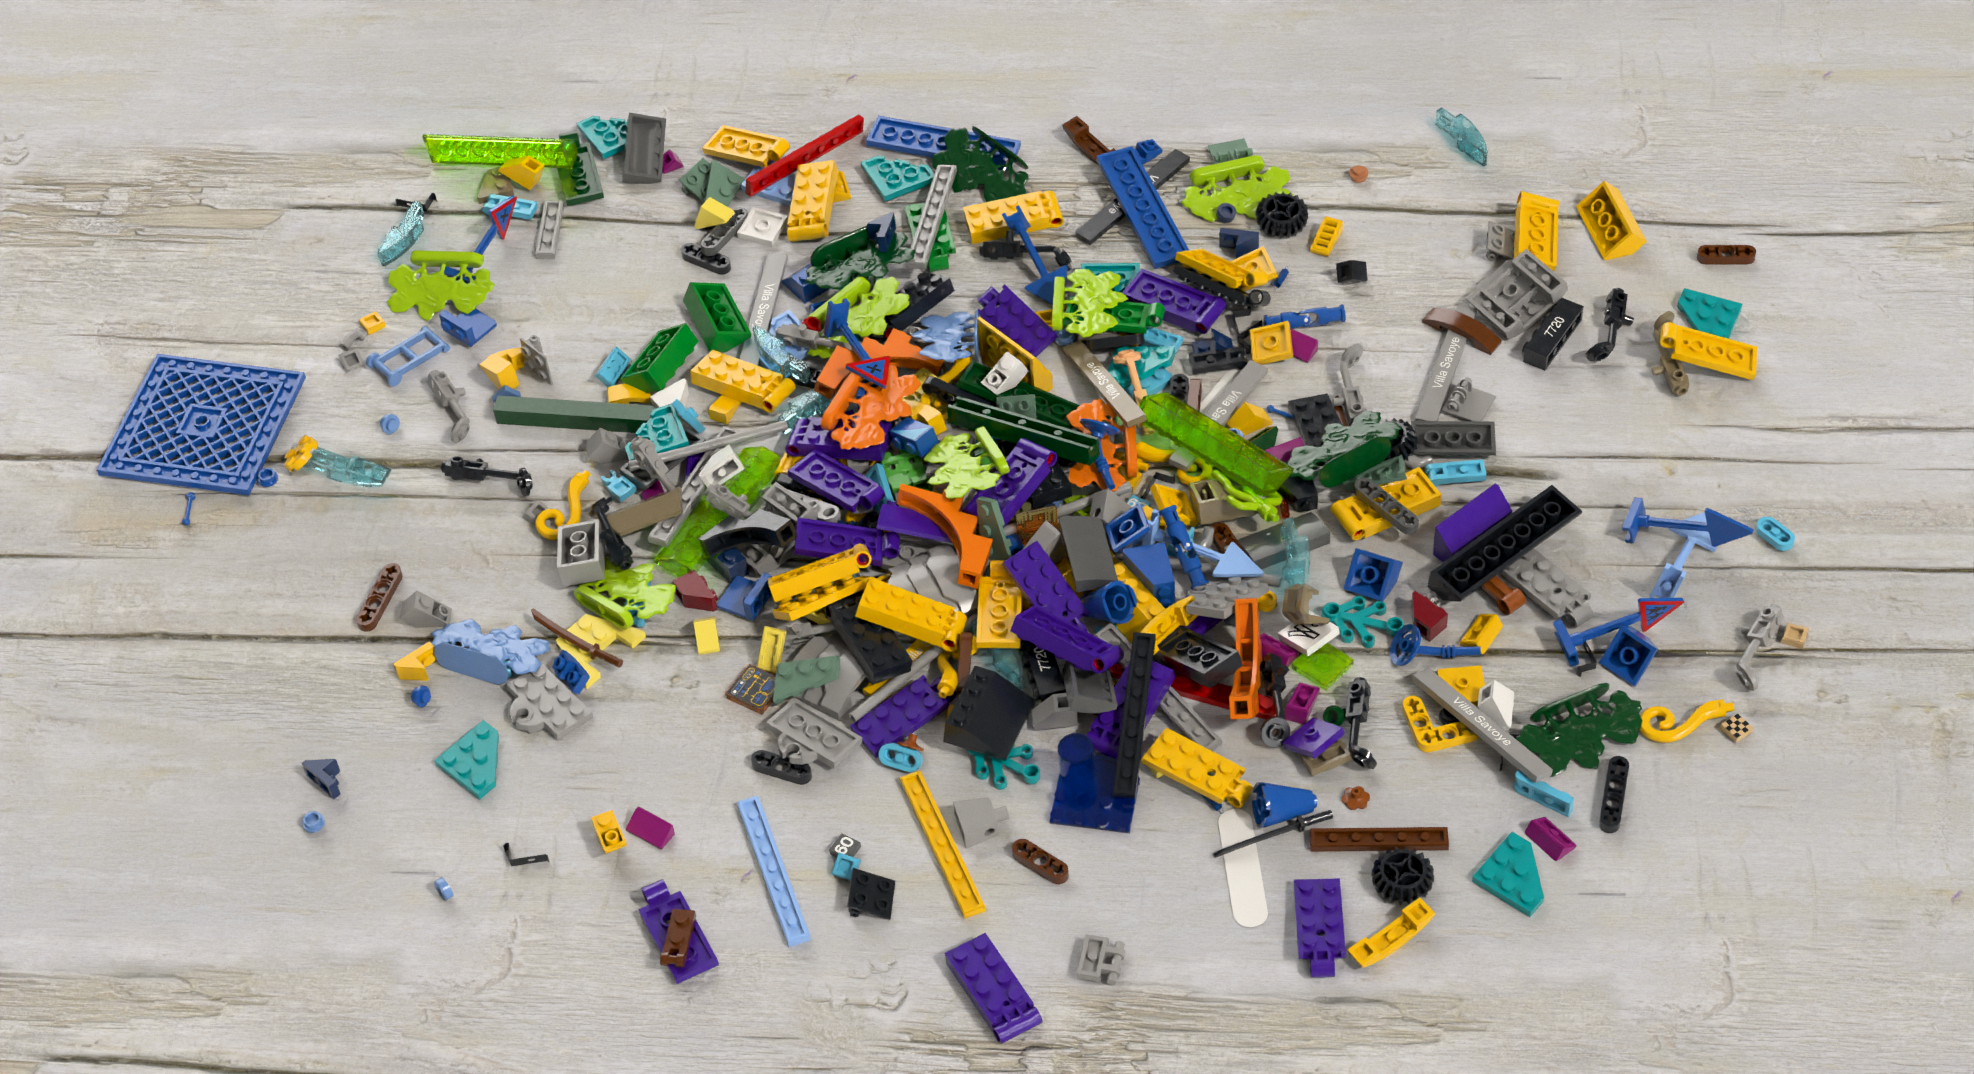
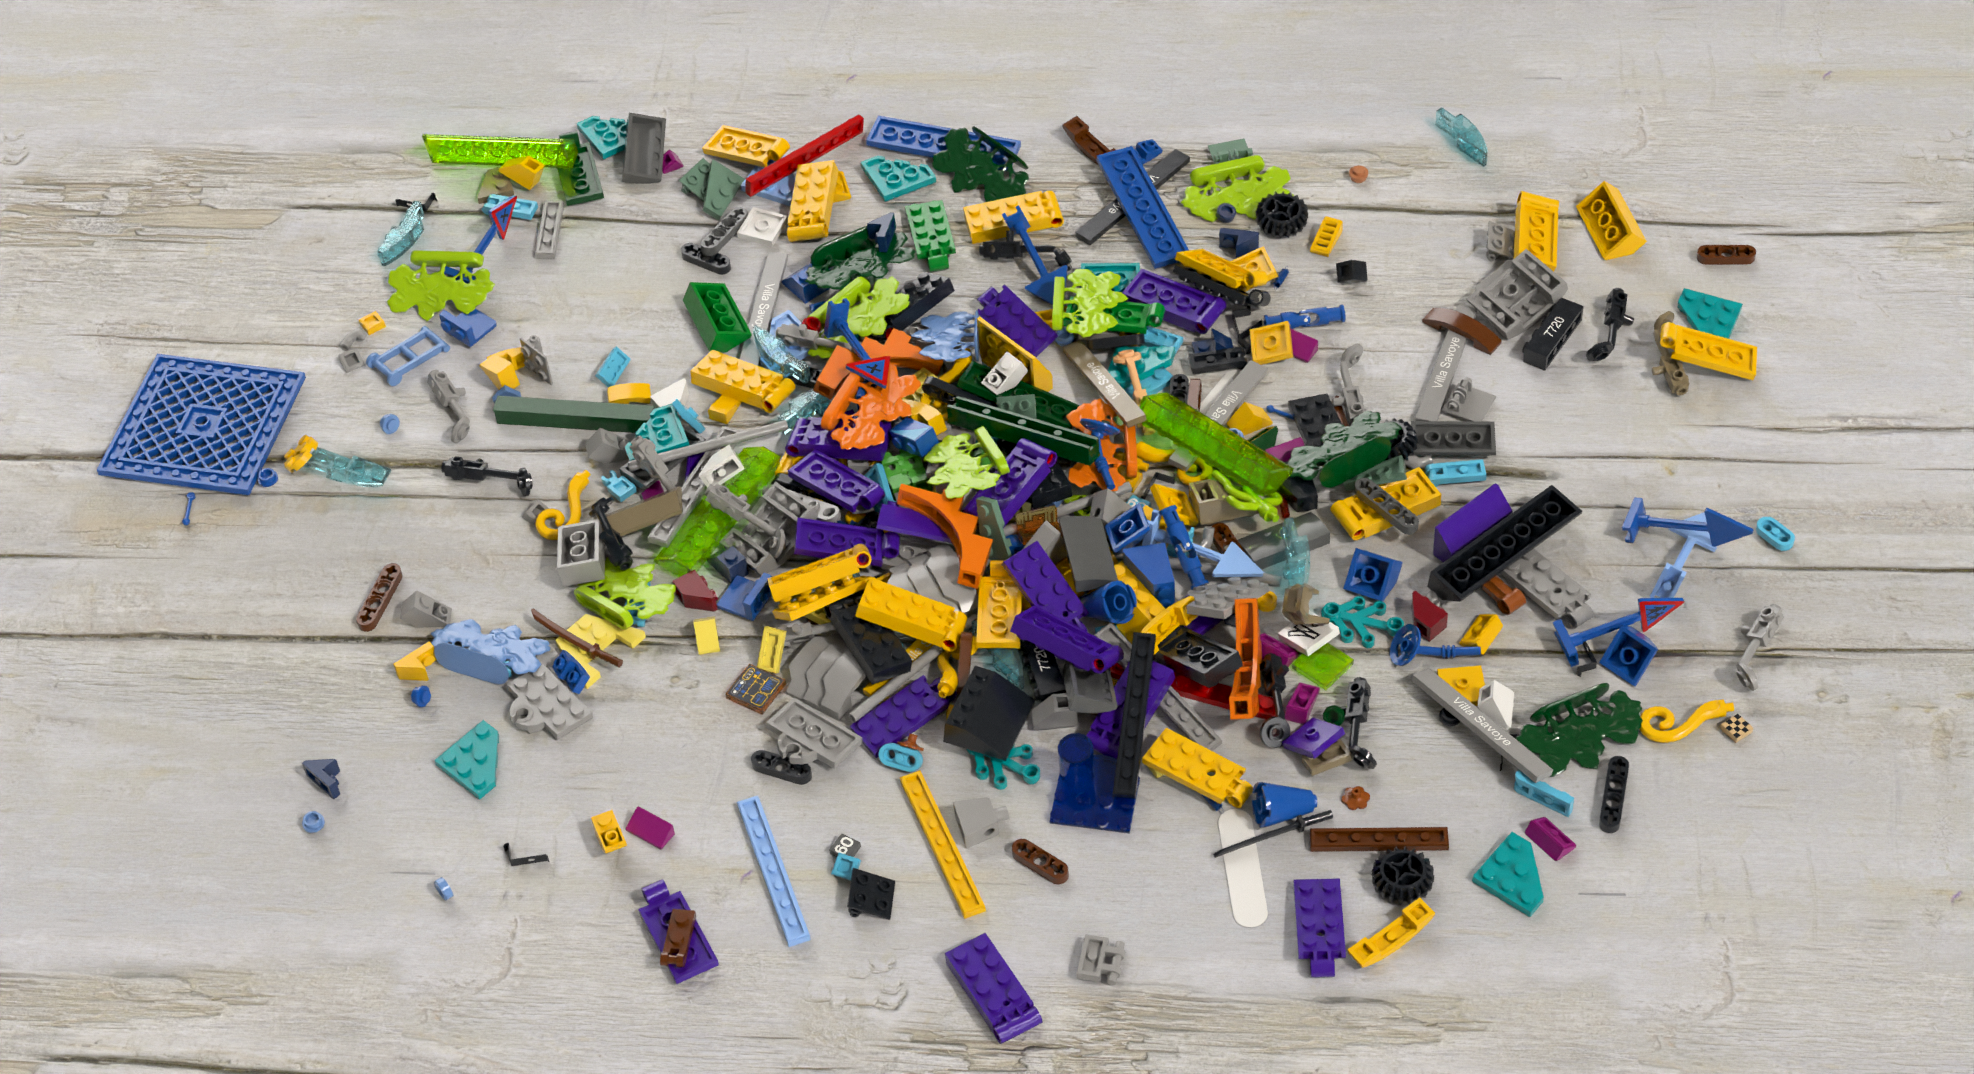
green slope [620,323,699,393] -> none
light yellow slope [694,197,734,229] -> none
black arch [699,509,798,558] -> none
sand green wing [773,655,841,705] -> none
light grey tile [906,165,957,269] -> none
yellow beam [1402,696,1479,753] -> none
tan tile [1781,622,1809,649] -> none

